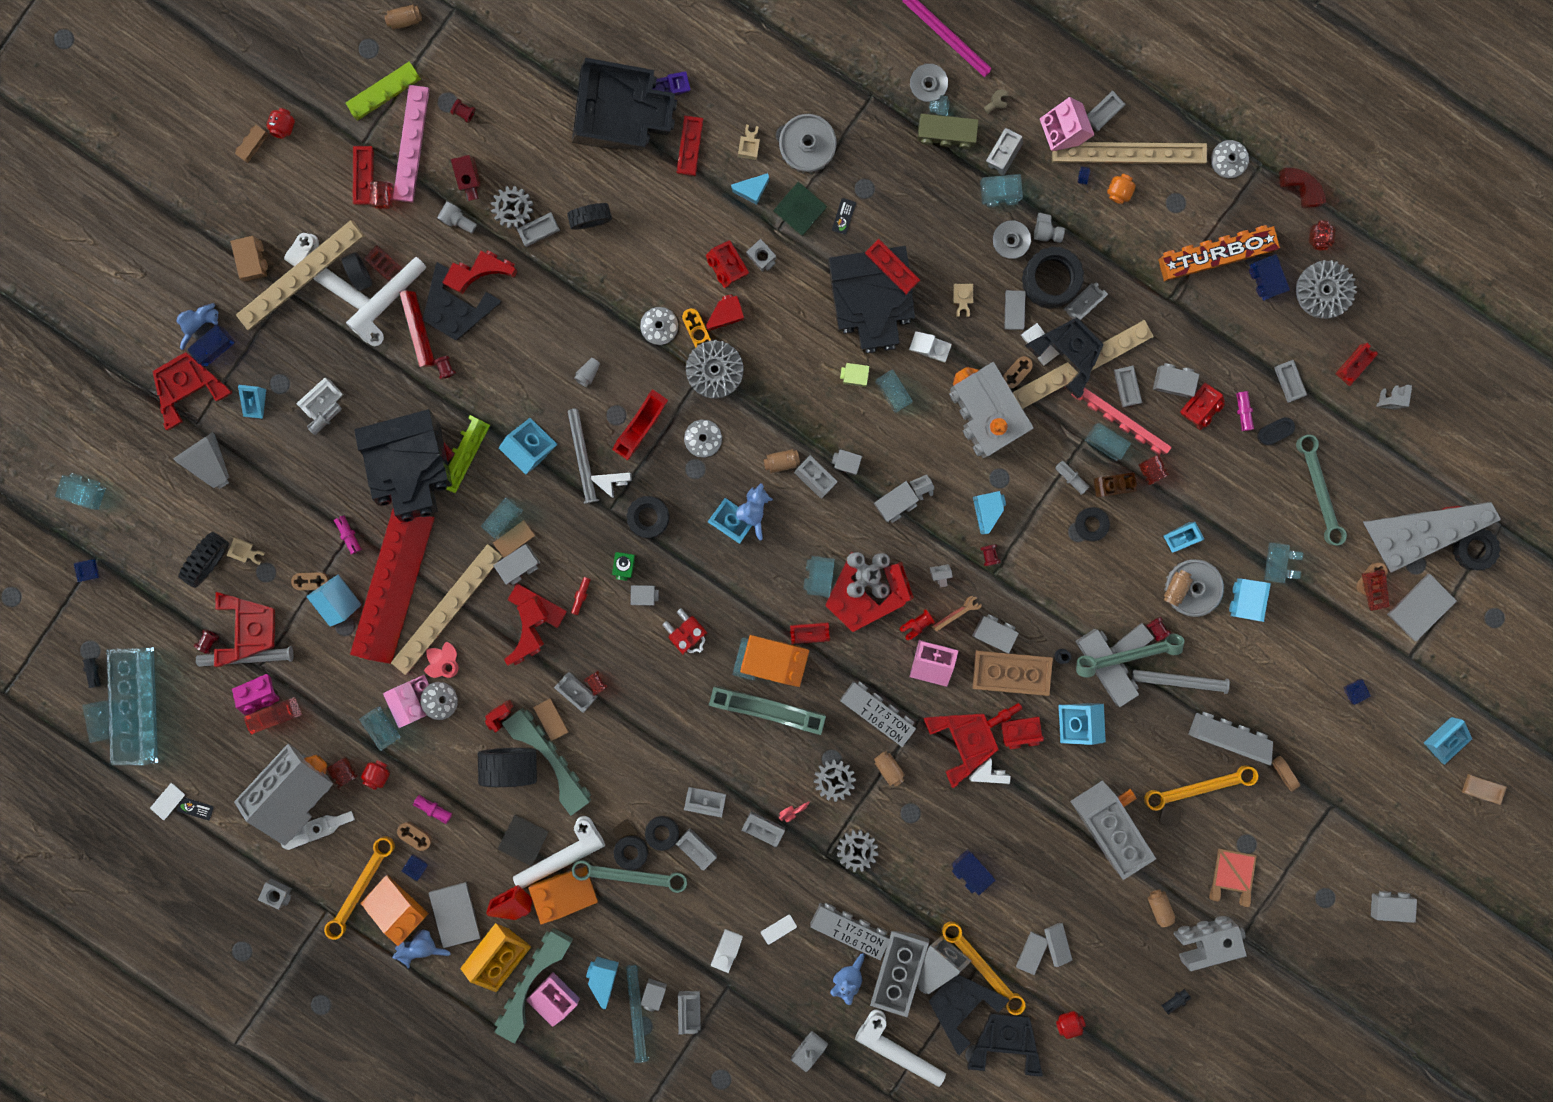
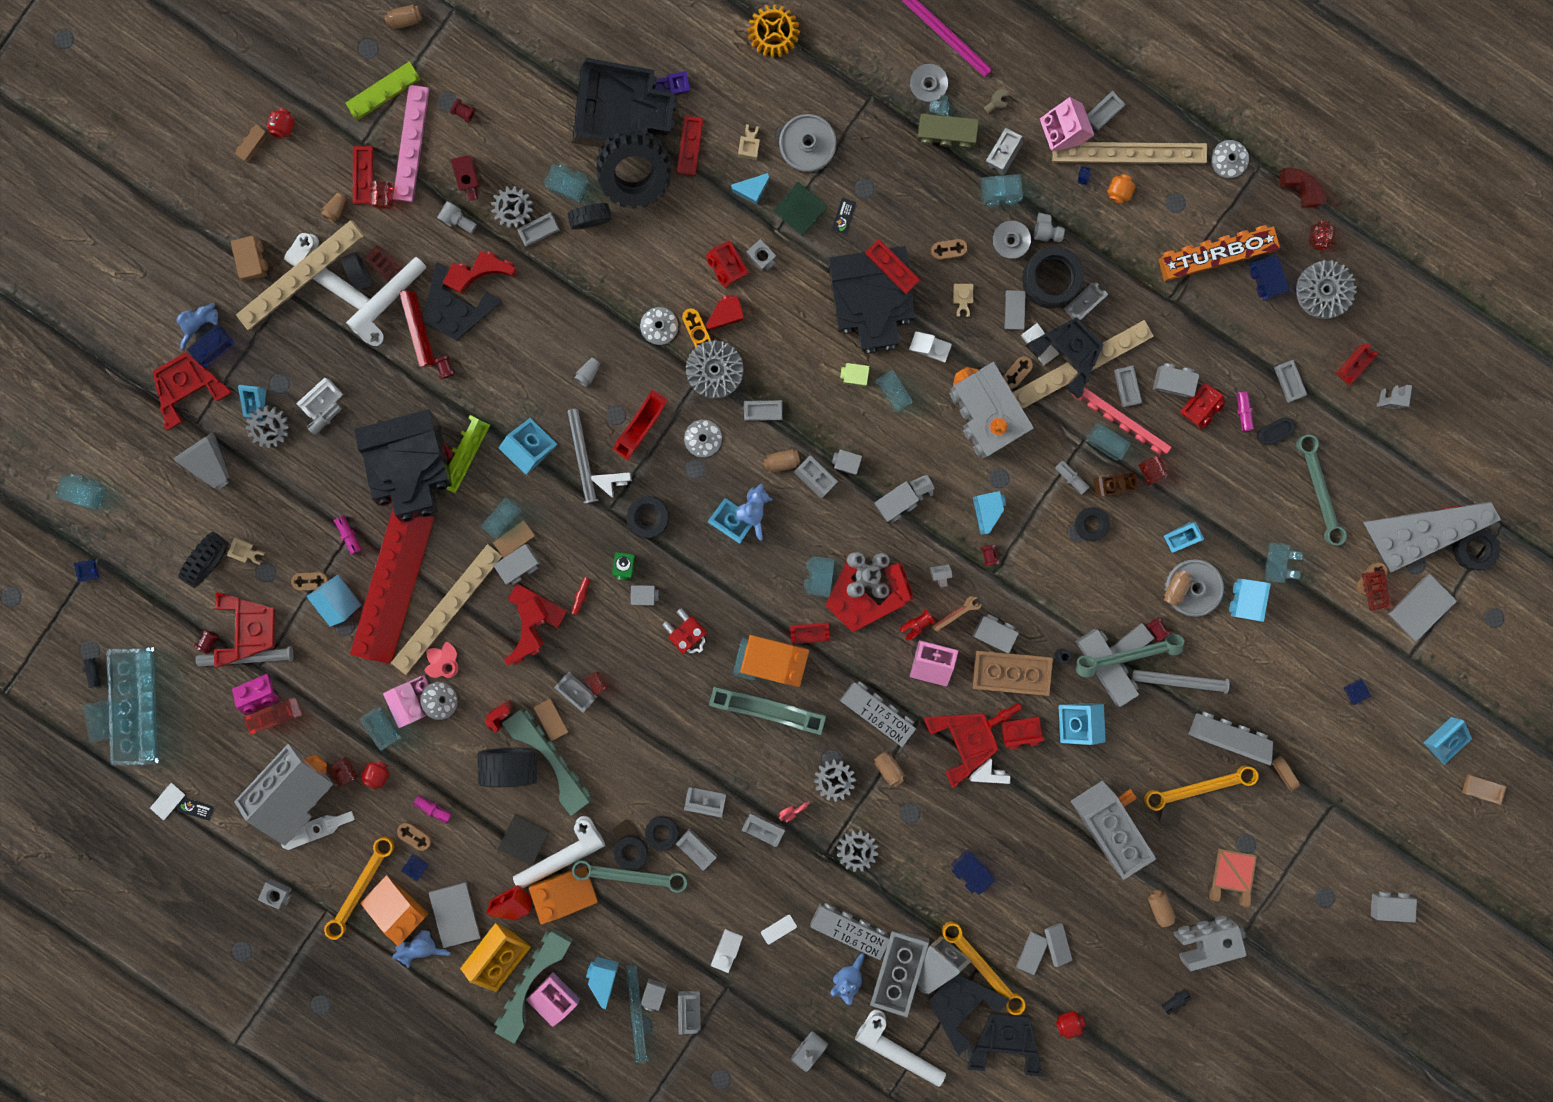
none -> light grey gear [245,405,290,448]
none -> medium nougat cone [321,193,347,223]
none -> clear light blue brick [543,163,590,204]
none -> black tyre [596,129,672,209]
none -> light grey tile [744,401,783,421]
none -> light orange gear [748,4,800,58]
none -> medium nougat beam [930,239,967,261]

